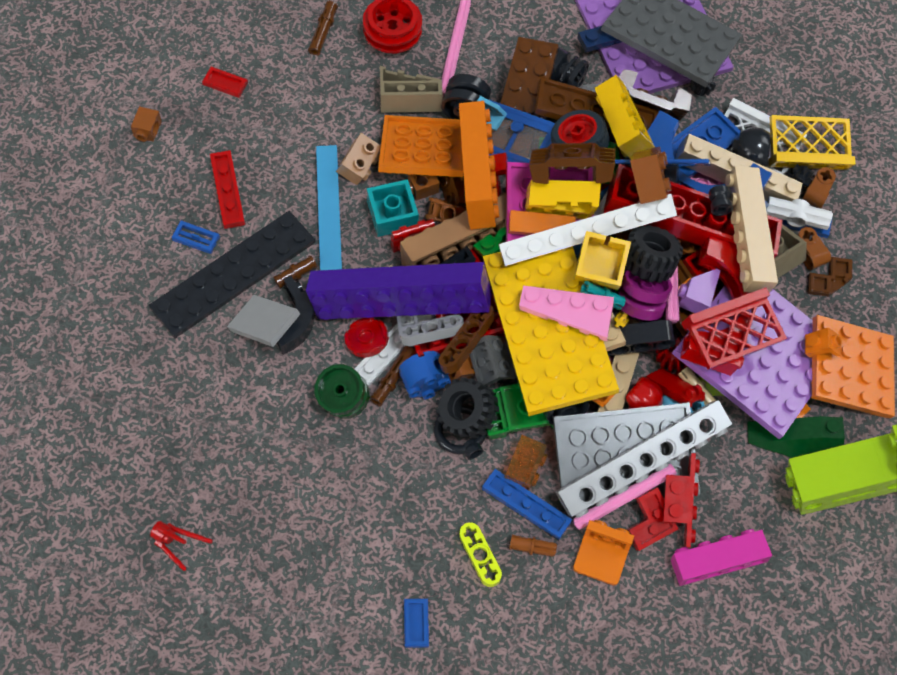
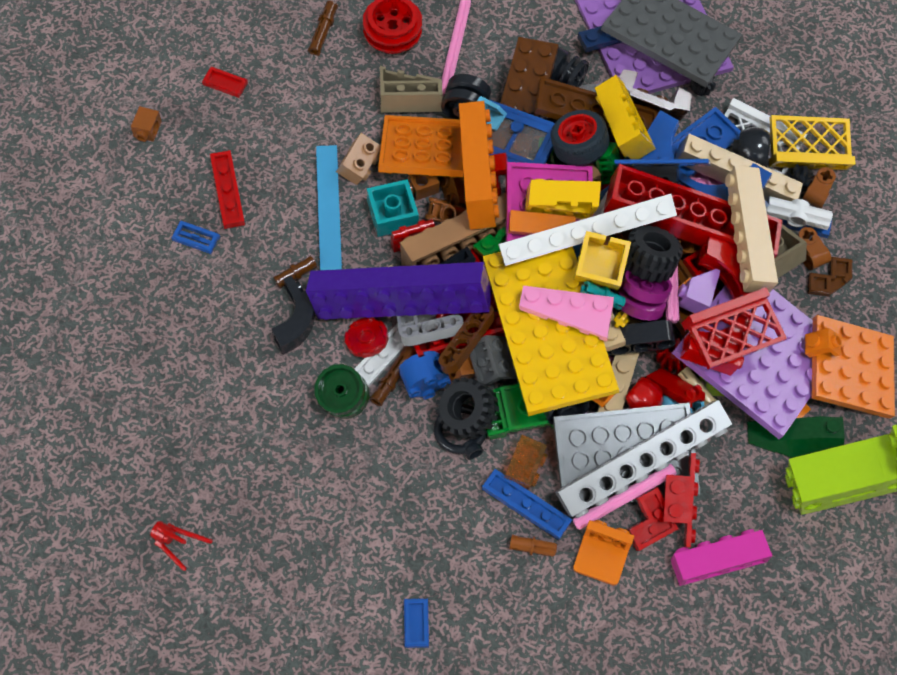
black plate [149,210,315,339] -> none
light grey tile [227,295,300,347] -> none
neon yellow beam [459,523,502,587] -> none
reddish brown plate [529,143,615,184] -> none
dark orange brick [630,146,672,204] -> none
black wheel [708,185,733,216] -> none

